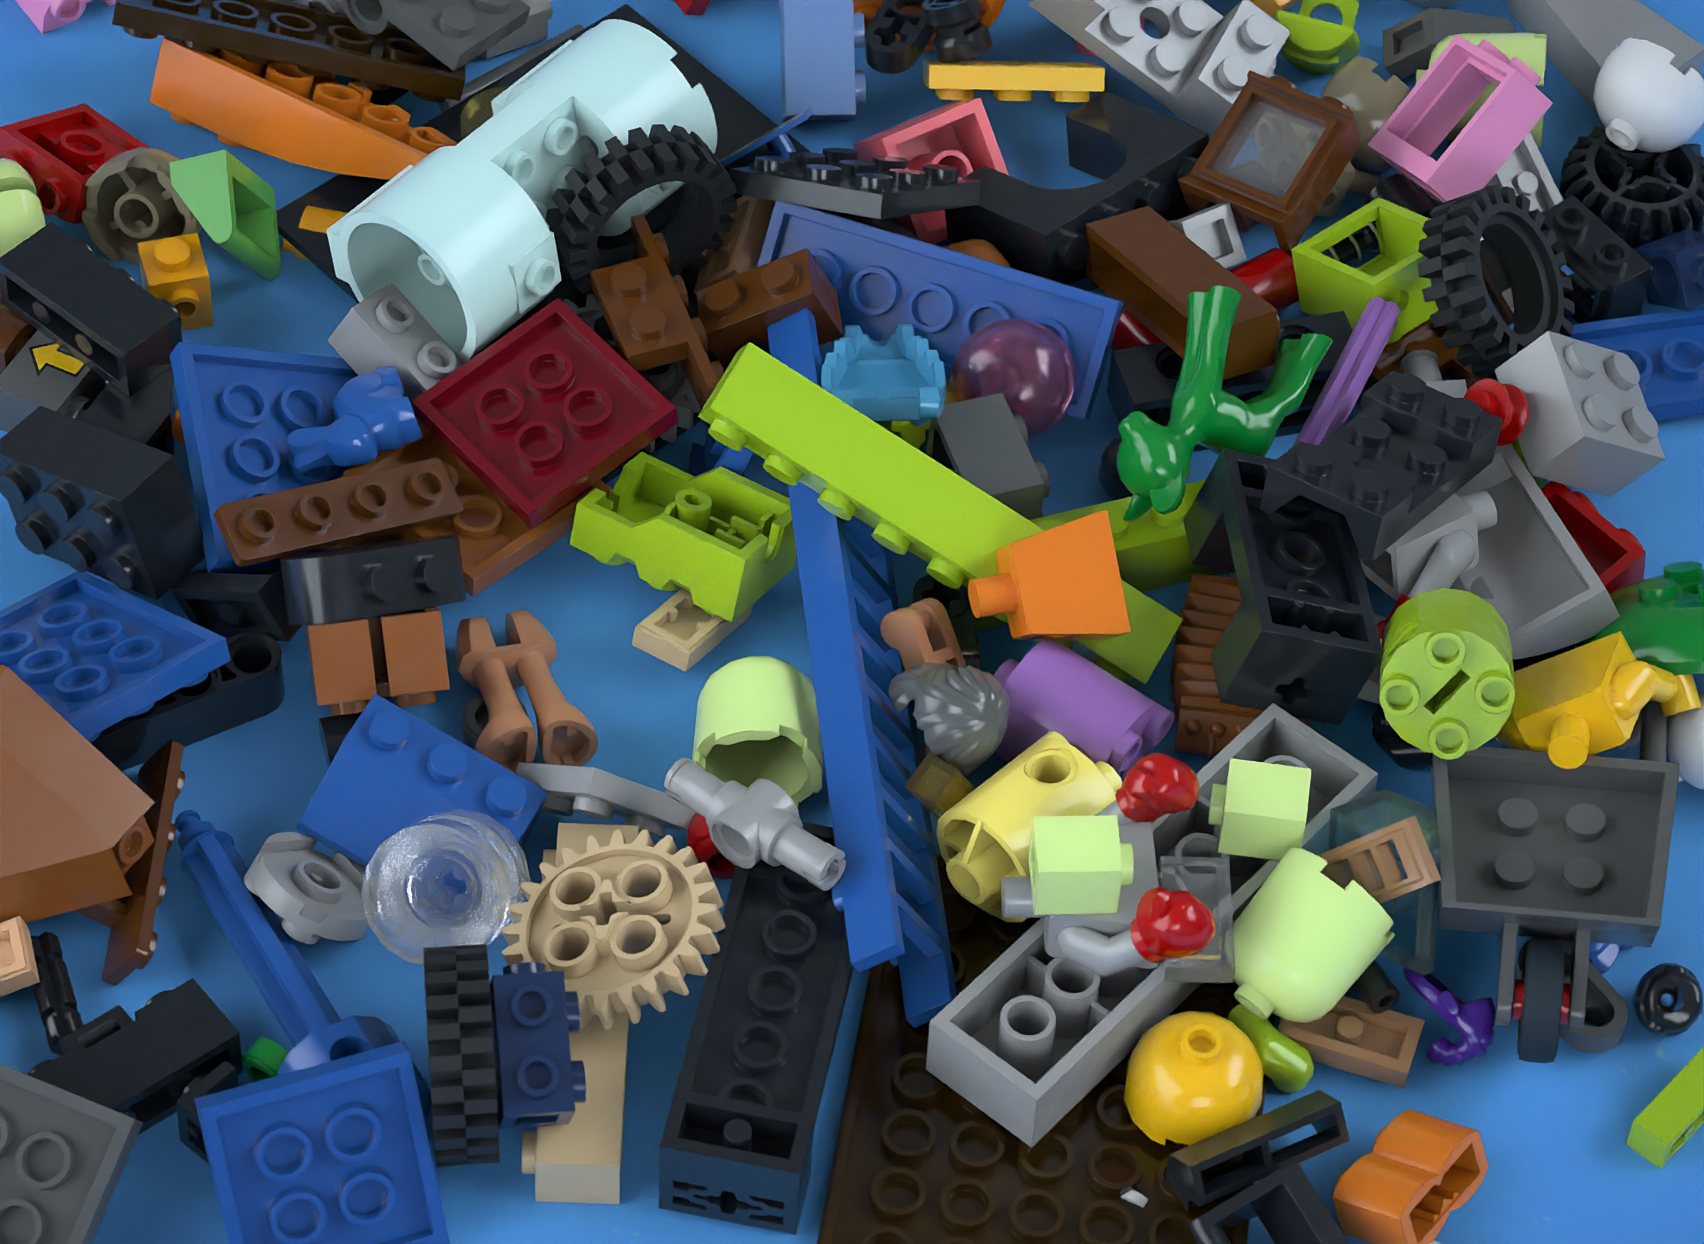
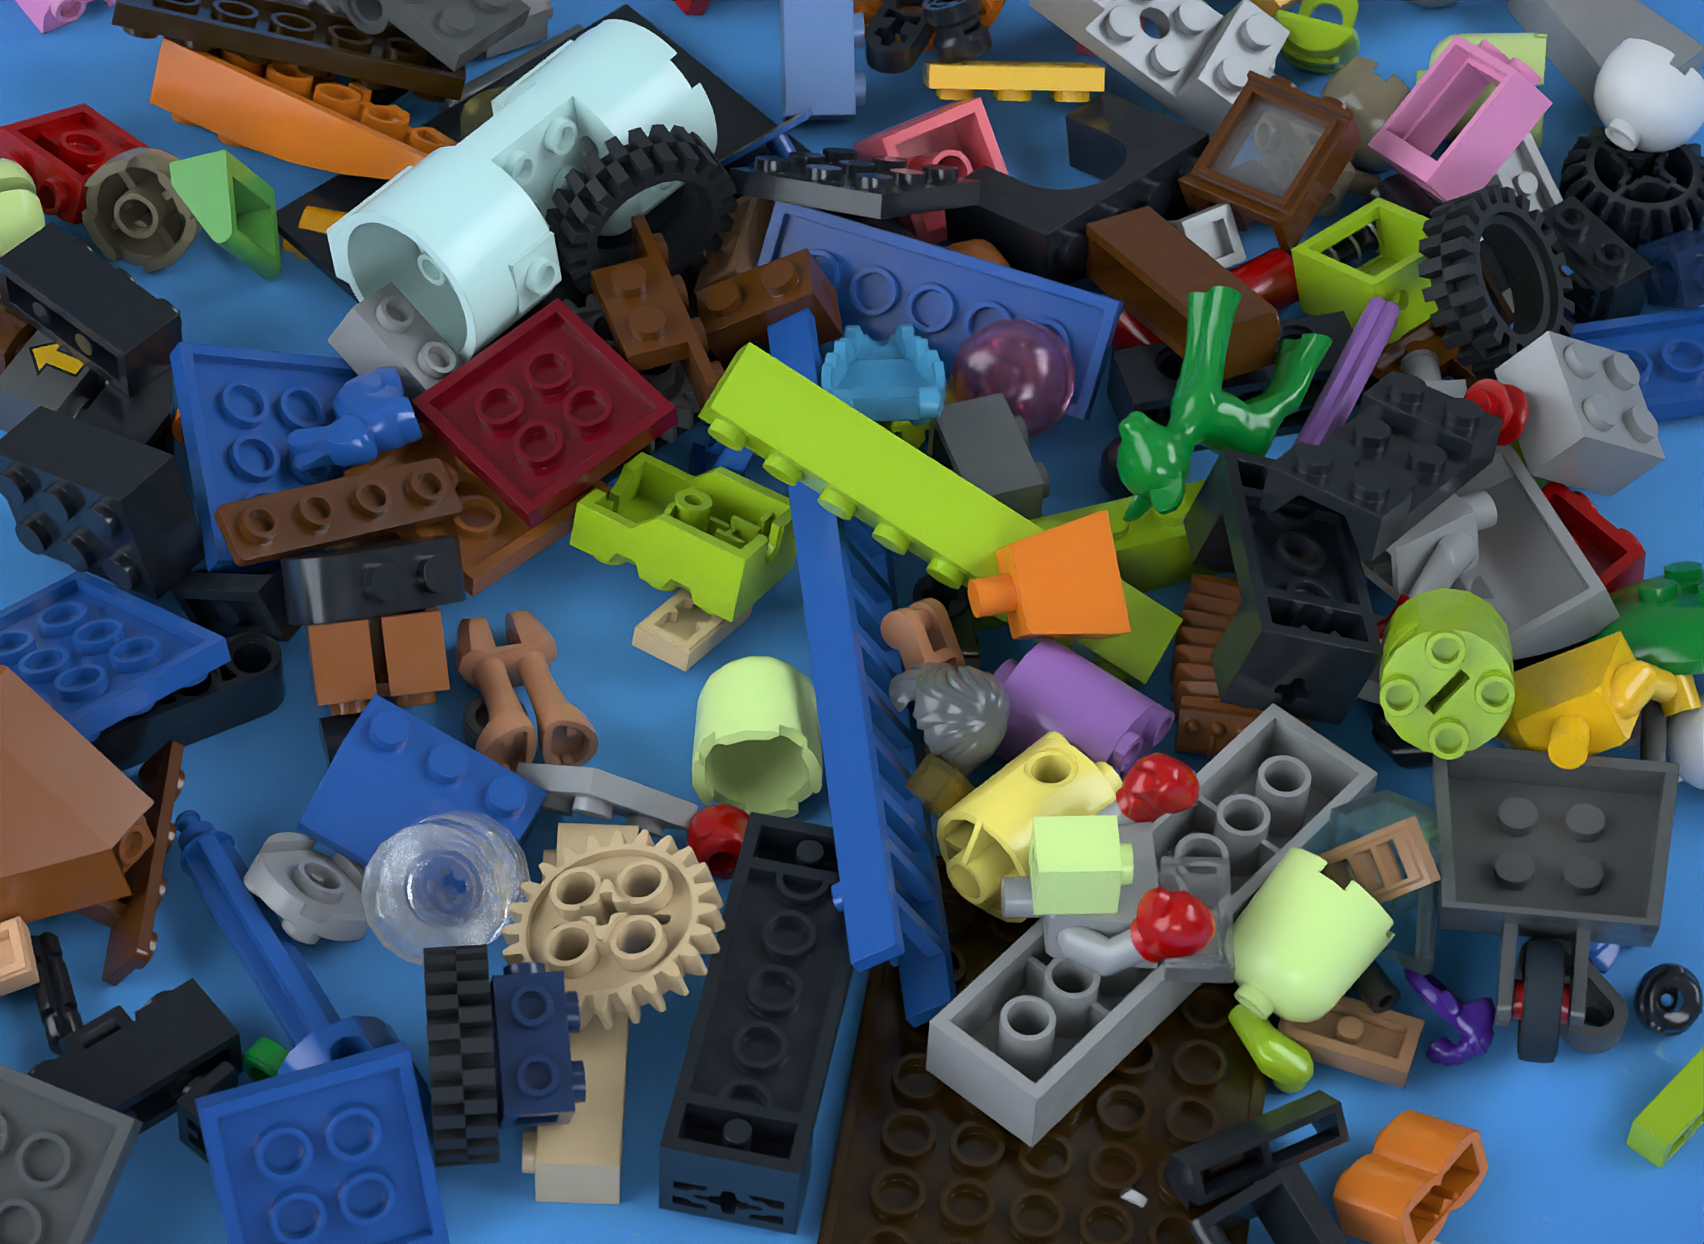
light orange brick [137,233,214,331] -> none
light grey pin [664,757,846,891] -> none
yellow cylinder [1124,1011,1263,1146] -> none
yellowish green brick [1208,758,1311,861] -> none
dark grey slope [1383,7,1516,80] -> none

